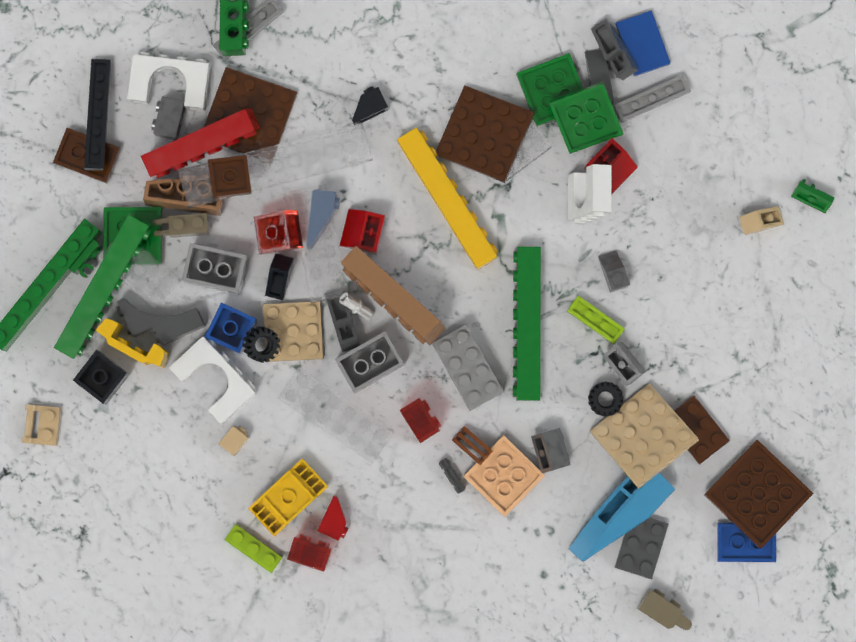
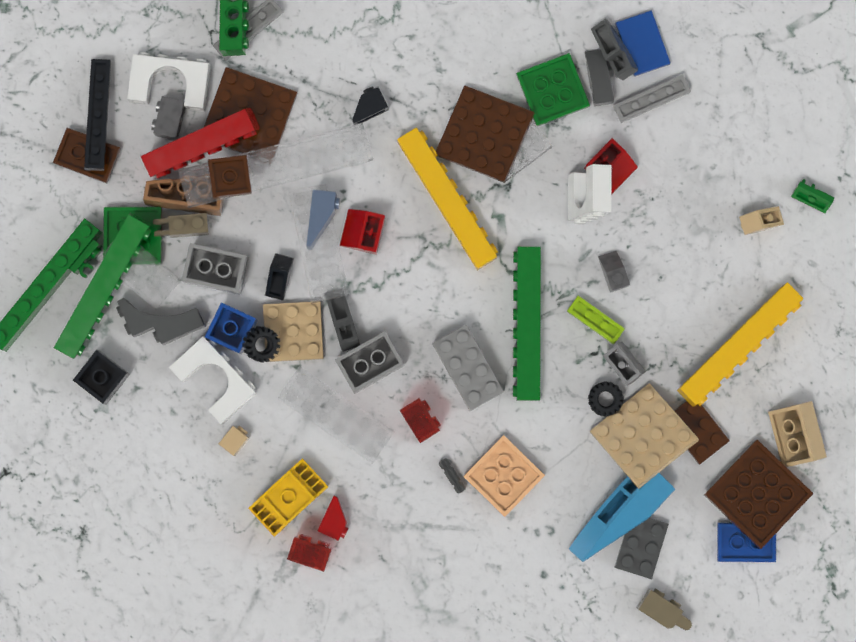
tan plate [22,404,61,446] -> none
yellow plate [96,318,170,368] -> none
lime plate [224,524,283,573] -> none
clear red brick [253,210,303,255] -> none
white axle [339,293,374,320] -> none
medium nougat brick [341,246,445,345] -> none
dark orange tile [452,426,493,465] -> none
flat silver brick [531,428,571,473] -> none
green plate [549,81,623,154] -> none
none -> yellow brick [677,282,804,407]
none -> tan slope [768,401,827,467]

